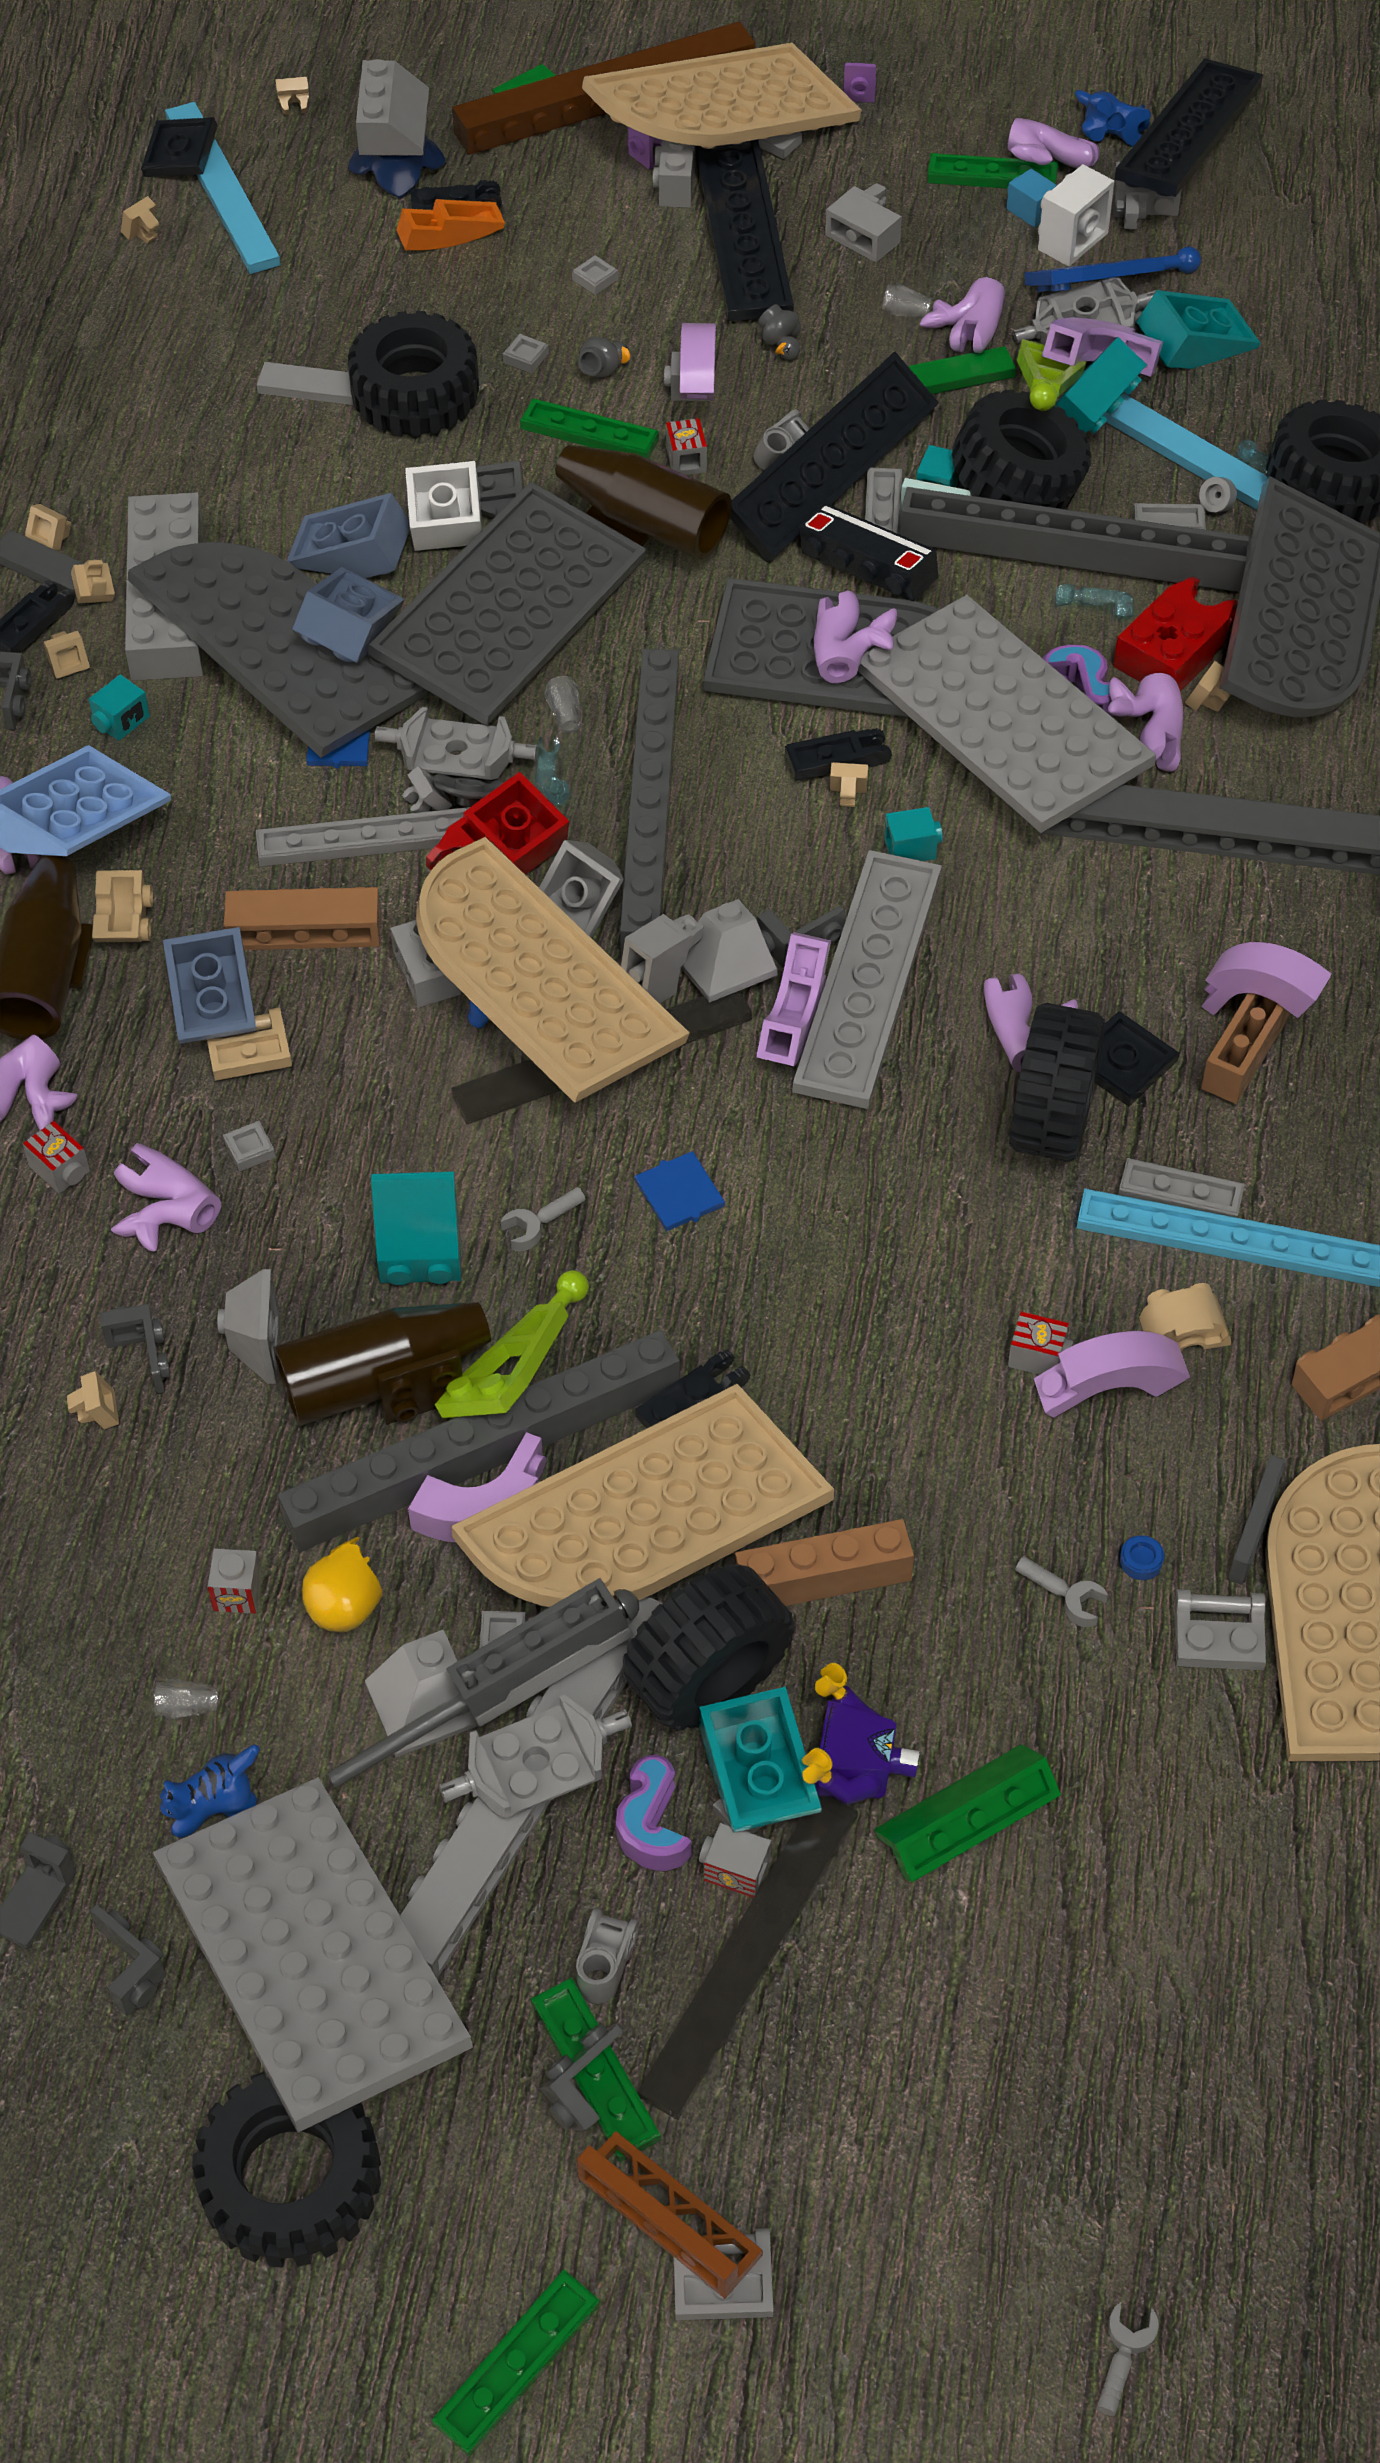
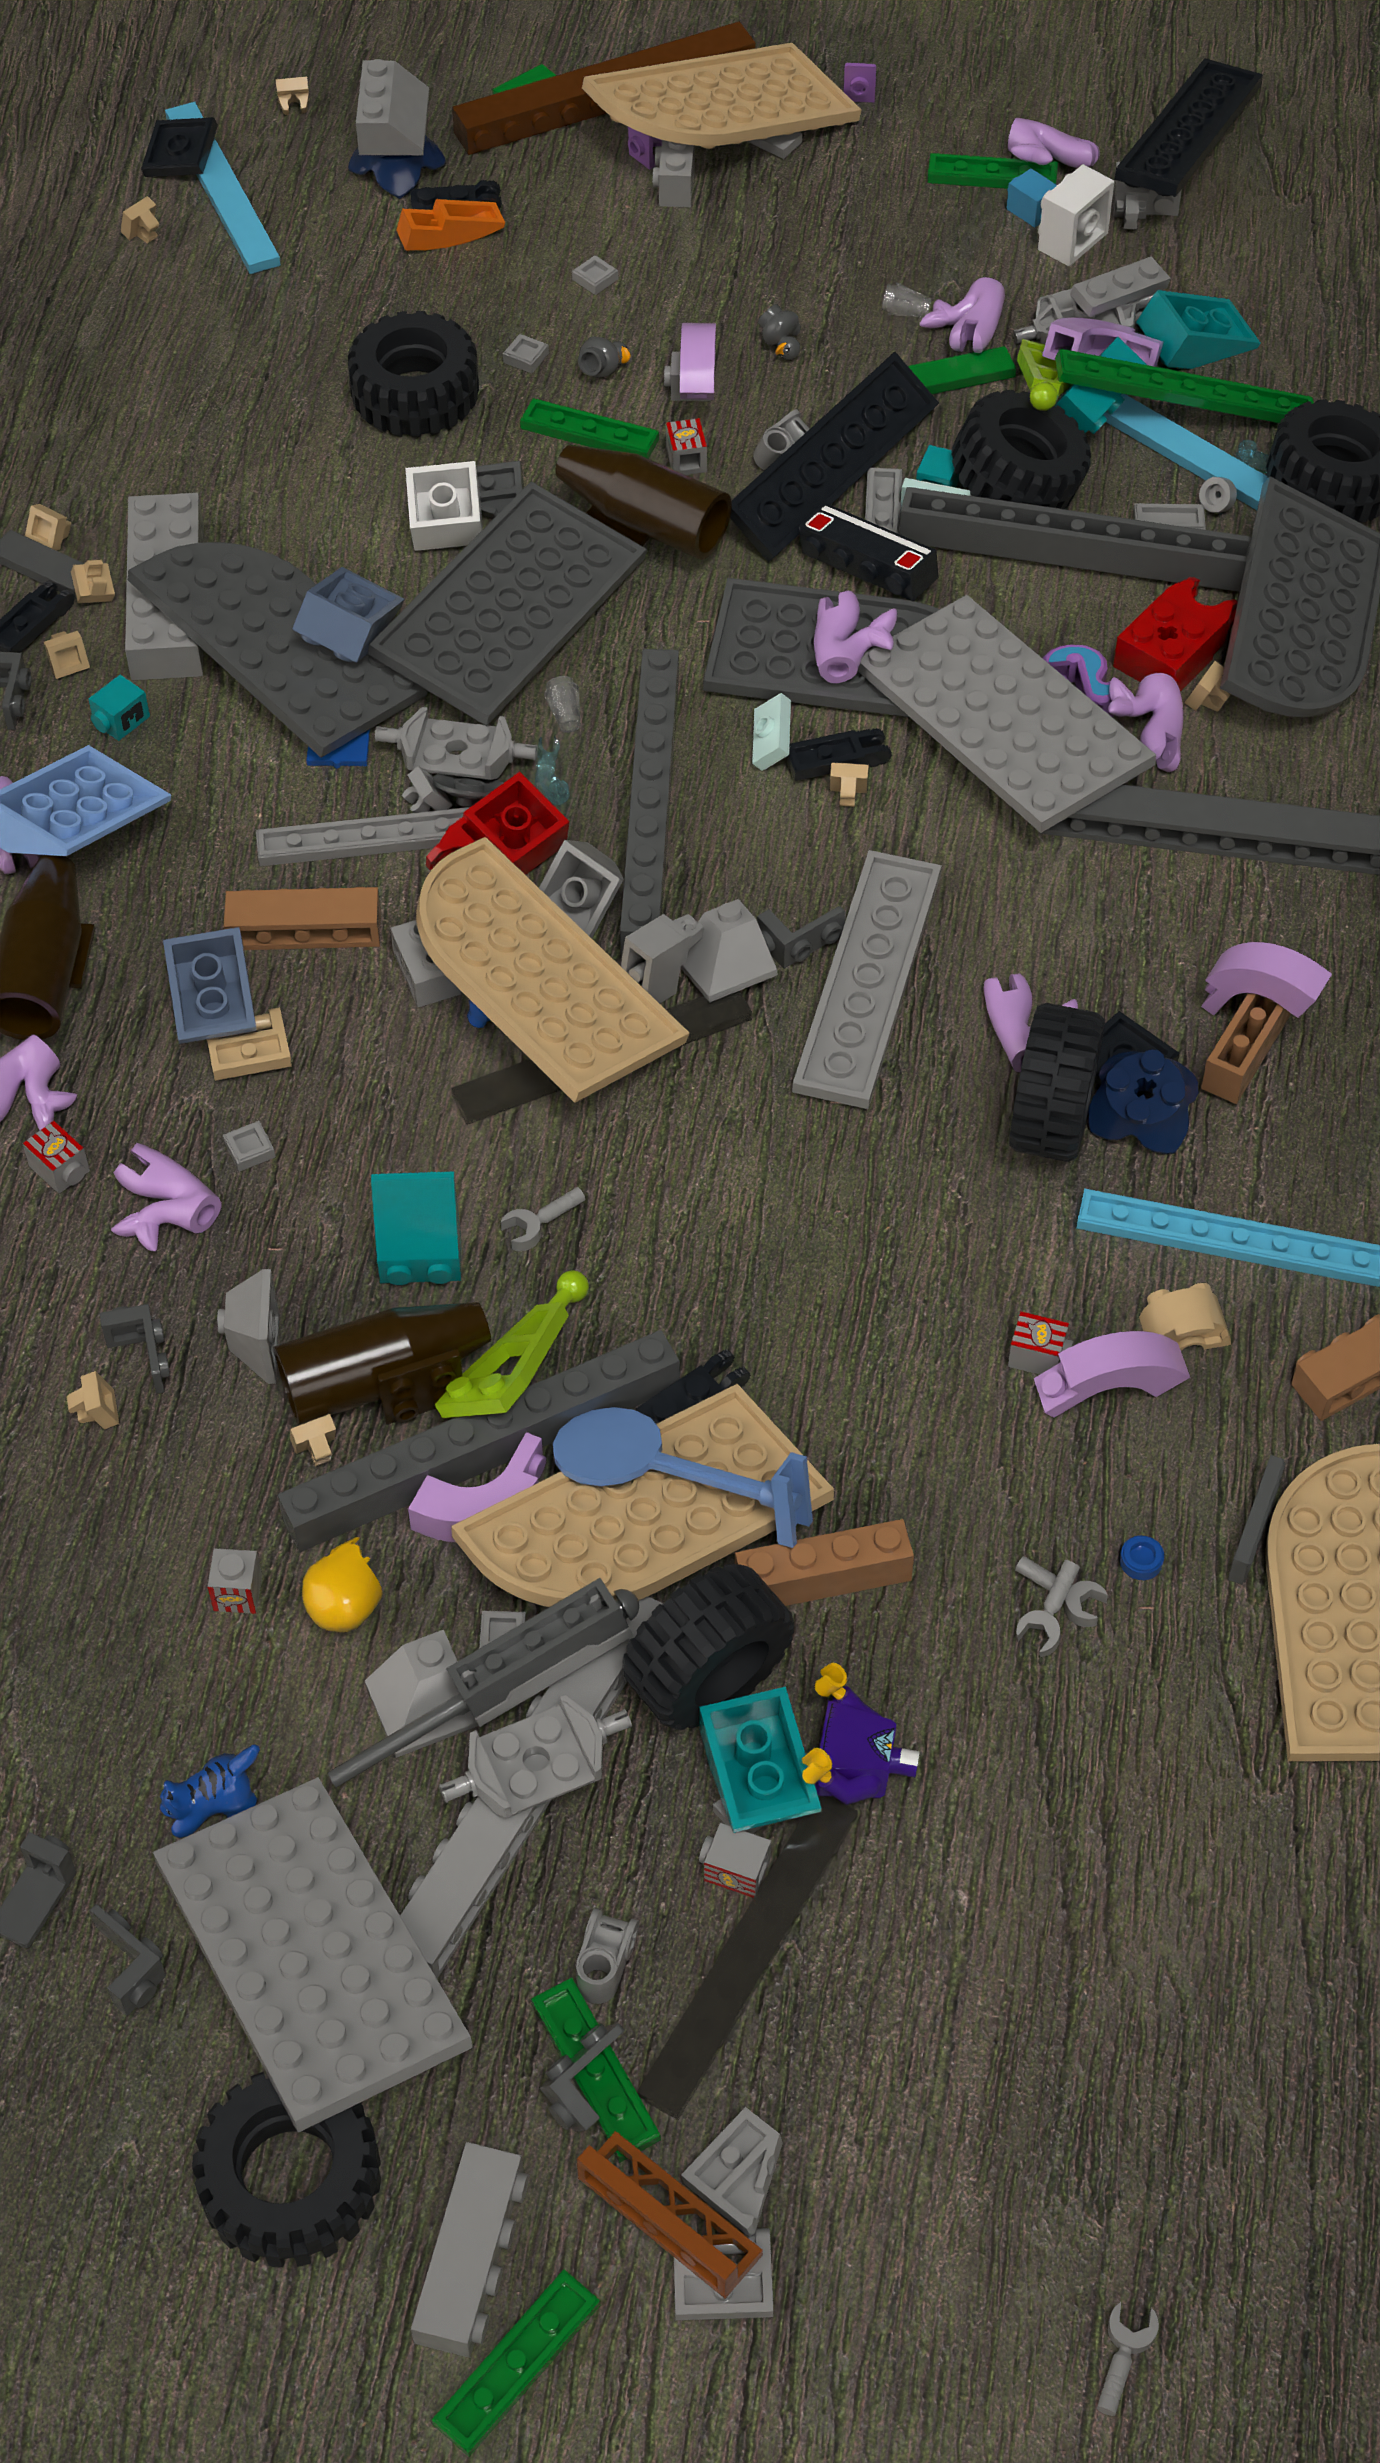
tan cylinder [92,870,153,942] -> none
clear cone [154,1677,218,1721] -> none
light grey tile [256,362,353,405] -> none
sand blue slope [287,493,410,578] -> none
medium lavender animal [616,1755,692,1871] -> none
blue piece [634,1151,725,1232] -> none
black plate [695,139,794,321] -> none
lavender arch [756,932,831,1066] -> none
light grey hinge [825,183,902,263] -> none
green panel [874,1745,1061,1883] -> none
teal brick [884,807,943,861] -> none
blue plate [1024,247,1201,292] -> none
clear light blue arm [1056,584,1134,617] -> none
blue animal [1075,90,1151,147] -> none
light grey tile [1118,1158,1245,1218] -> none
light grey plate [1175,1589,1266,1670] -> none
none -> tan tile [290,1414,336,1467]
none -> light grey brick [411,2142,529,2358]
none -> medium blue piece [553,1407,813,1548]
none -> light grey wing [681,2107,783,2238]
none -> light aqua plate [752,693,791,771]
none -> light grey piece [1016,1560,1080,1657]
none -> green tile [1055,349,1314,423]
none -> light grey plate [1070,256,1171,317]
none -> dark blue brick [1089,1050,1199,1154]

